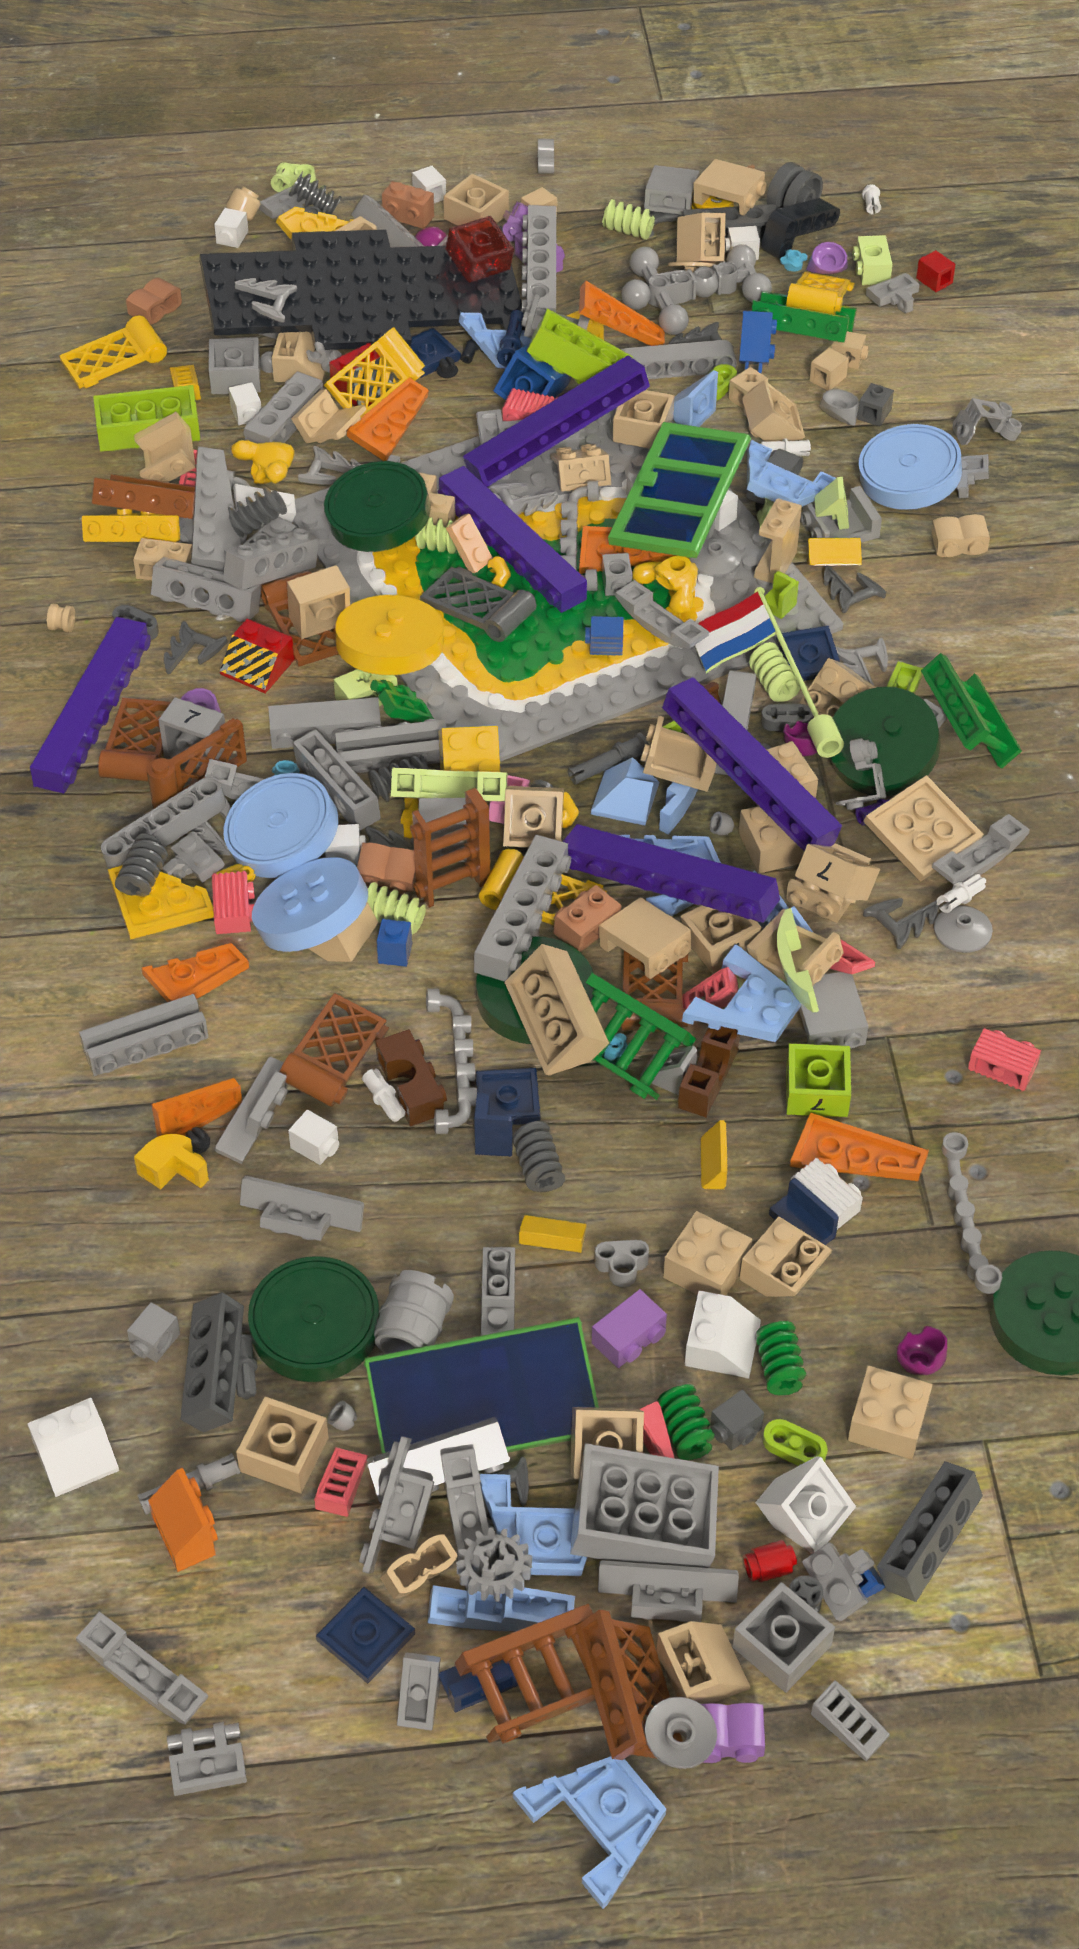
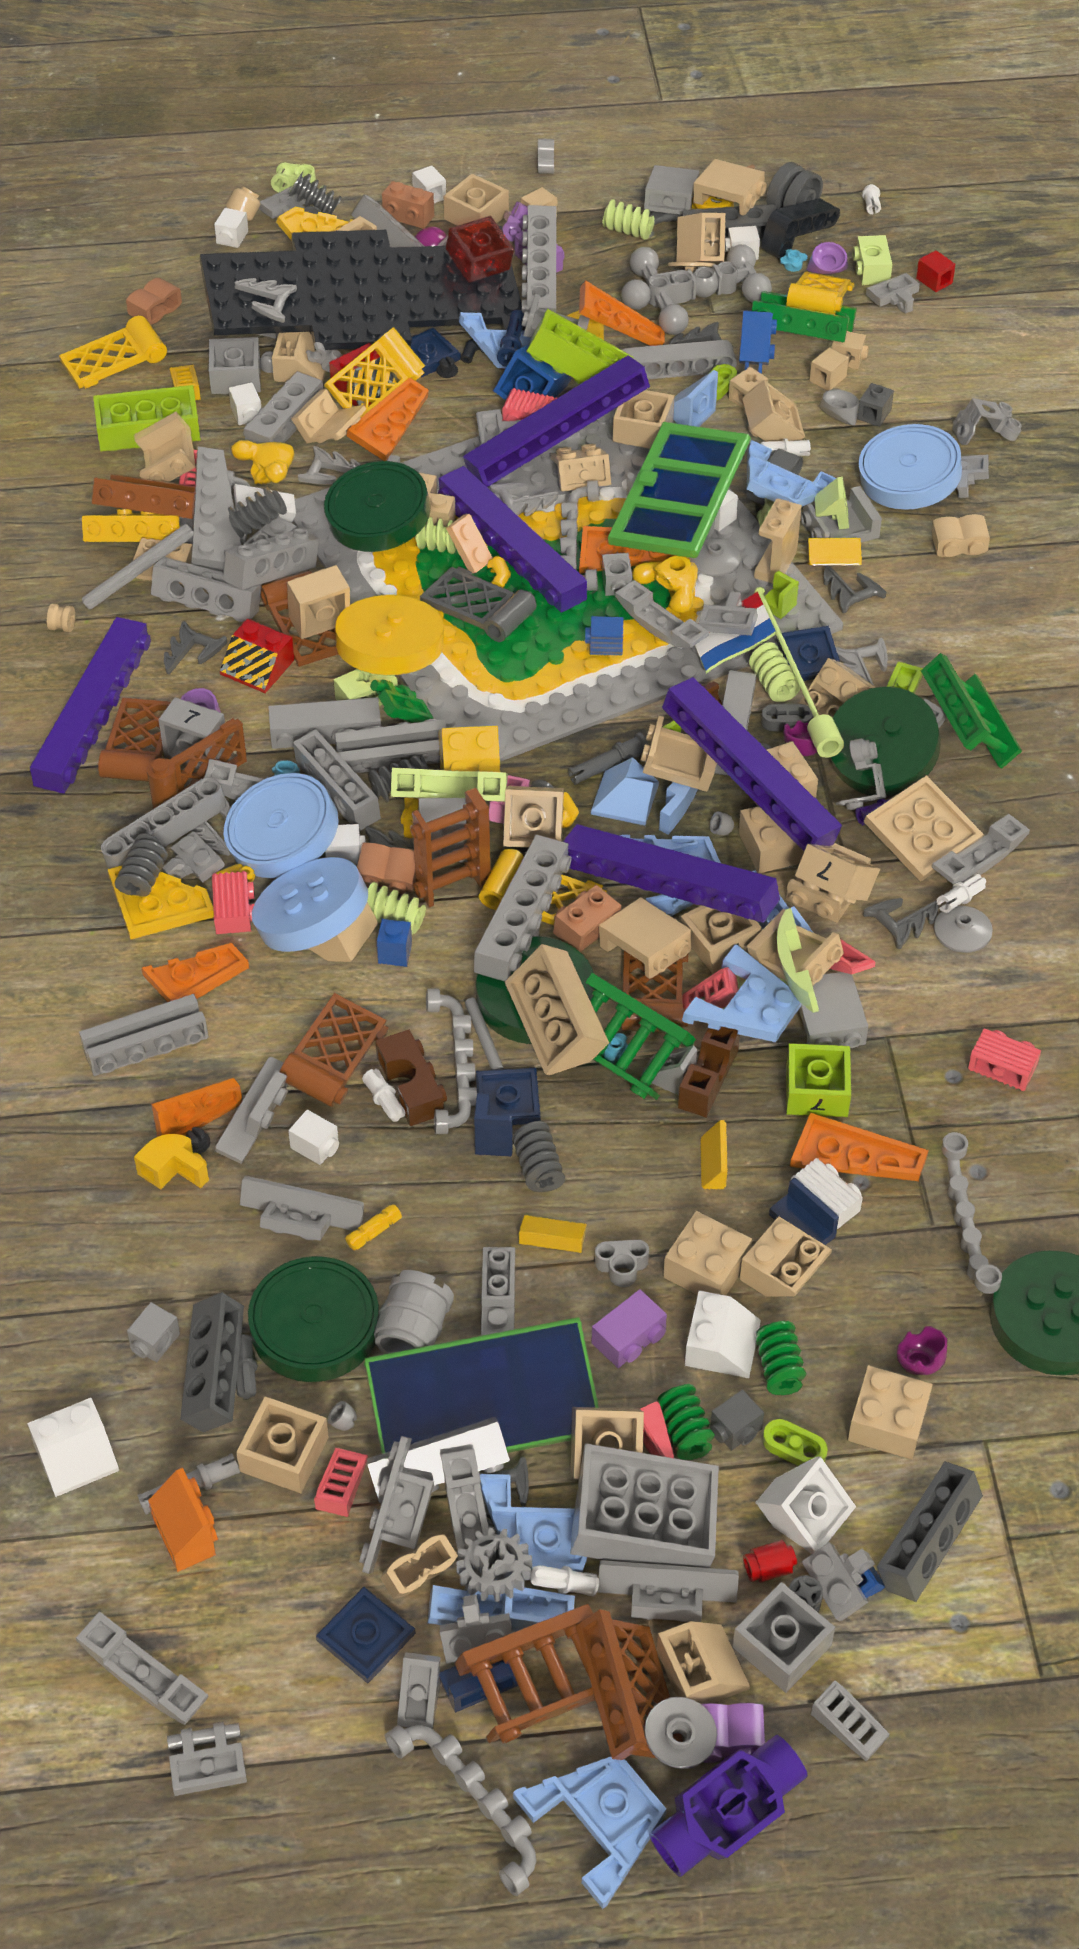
dark grey beam [112,605,159,640] -> none
none -> light grey axle [82,524,194,610]
none -> yellow axle [345,1204,402,1251]
none -> light grey bar [385,1725,537,1896]
none -> light grey hinge [440,1595,513,1664]
none -> light grey bar [465,998,504,1070]
none -> white axle [530,1565,599,1596]
none -> dark purple brick [649,1735,808,1877]
none -> light grey hinge [699,592,758,636]

